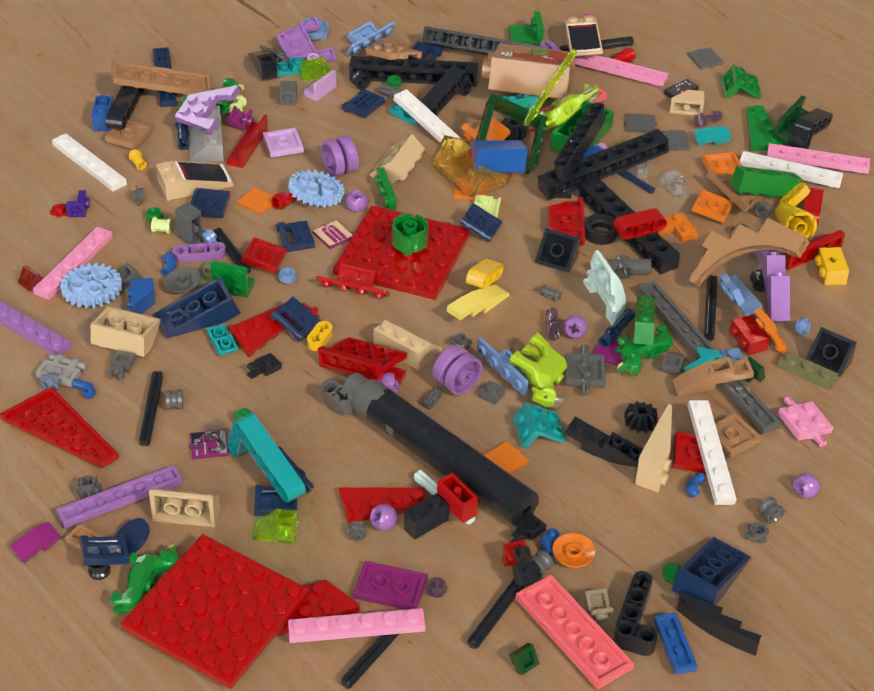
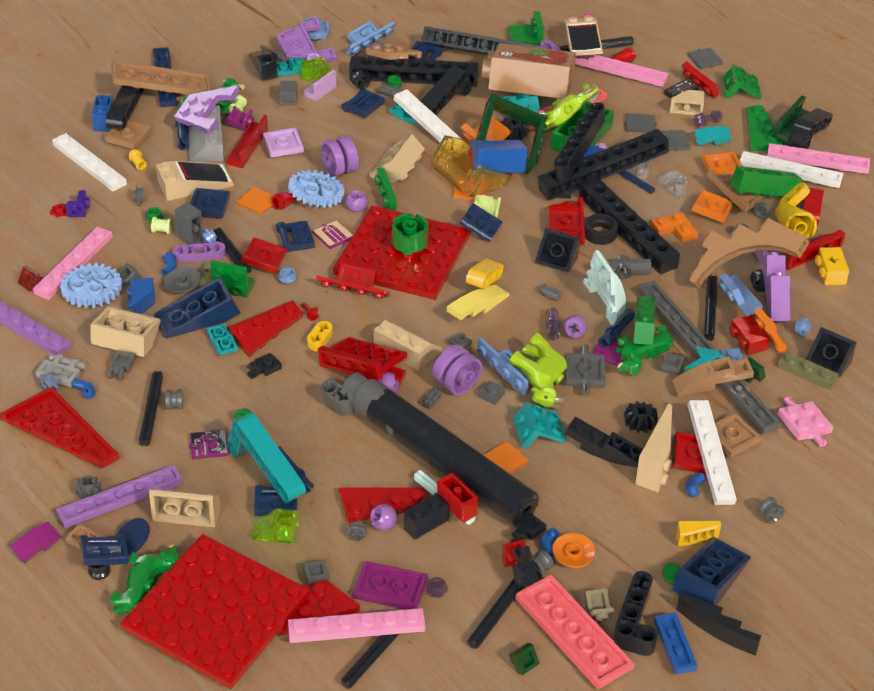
dark blue plate [270,296,321,342] -> none
clear neon green bar [523,49,577,126] -> none
red beam [613,208,667,240] -> none
dark grey plate [746,522,769,543] -> none
medium lavender piece [794,473,820,499] -> none
none -> dark grey plate [303,559,329,584]
none -> yellow slope [676,521,721,546]
none -> red plate [682,61,720,99]

